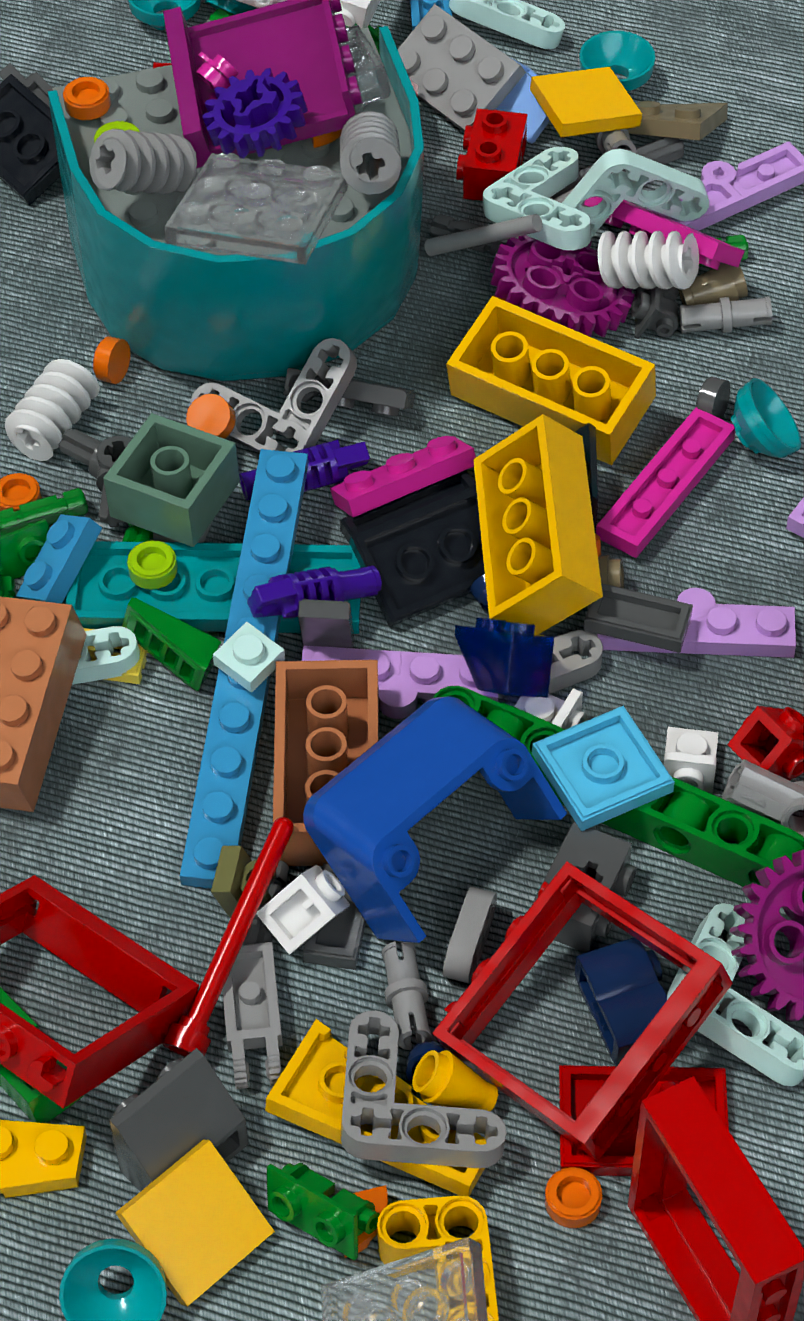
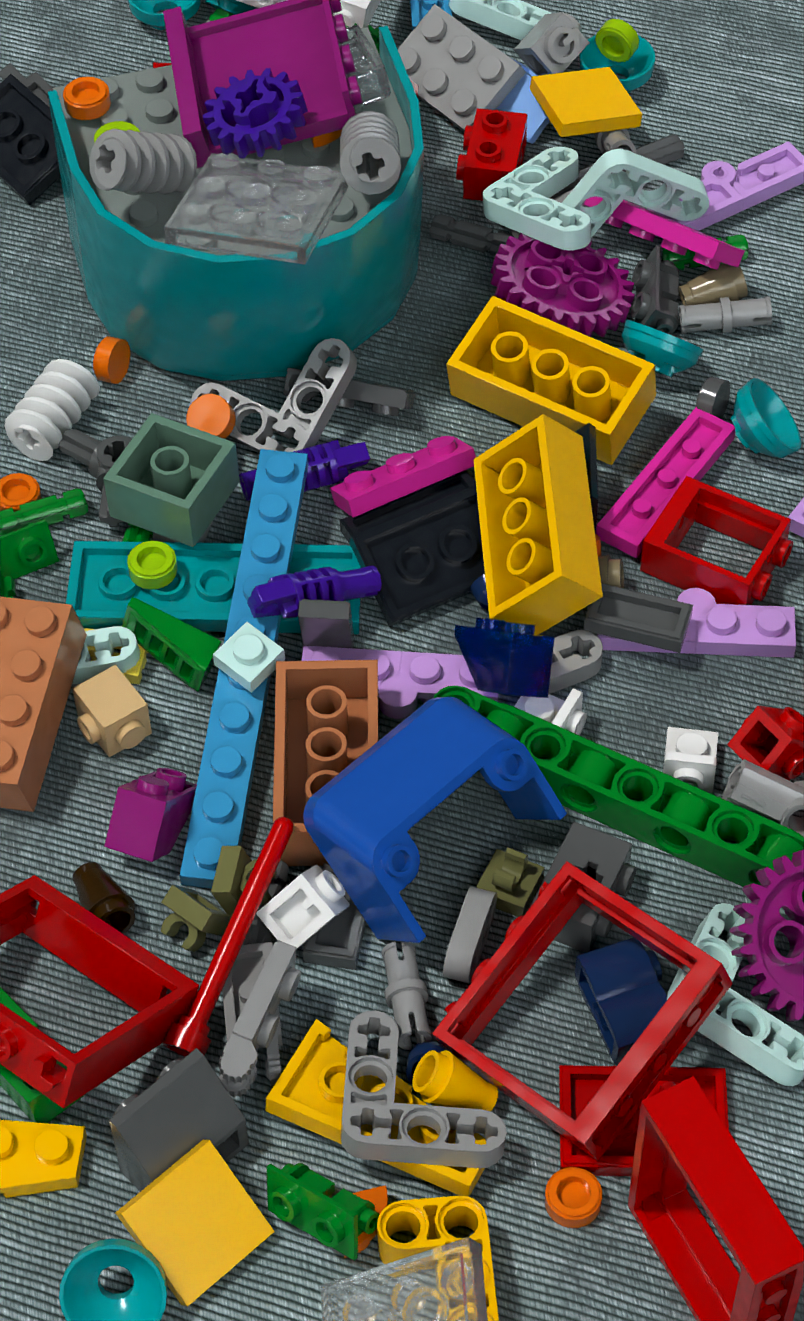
dark azure plate [16,514,102,604] -> none
dark pink plate [196,52,238,91] -> none
light grey bar [424,214,542,256] -> none
medium azure tile [532,706,675,831] -> none
white piece [598,231,699,290] -> none
dark tan wing [627,101,728,141] -> none
none -> tan brick [72,664,152,757]
none -> dark brown cone [73,862,135,934]
none -> magenta slope [104,768,197,862]
none -> olive tile [161,884,231,952]
none -> light grey hinge [218,940,301,1098]
none -> olive tile [476,847,545,917]
none -> light grey brick [513,12,589,76]
none -> lime tile [595,19,639,62]
none -> teal piece [621,320,704,378]
none -> red window [640,476,793,605]

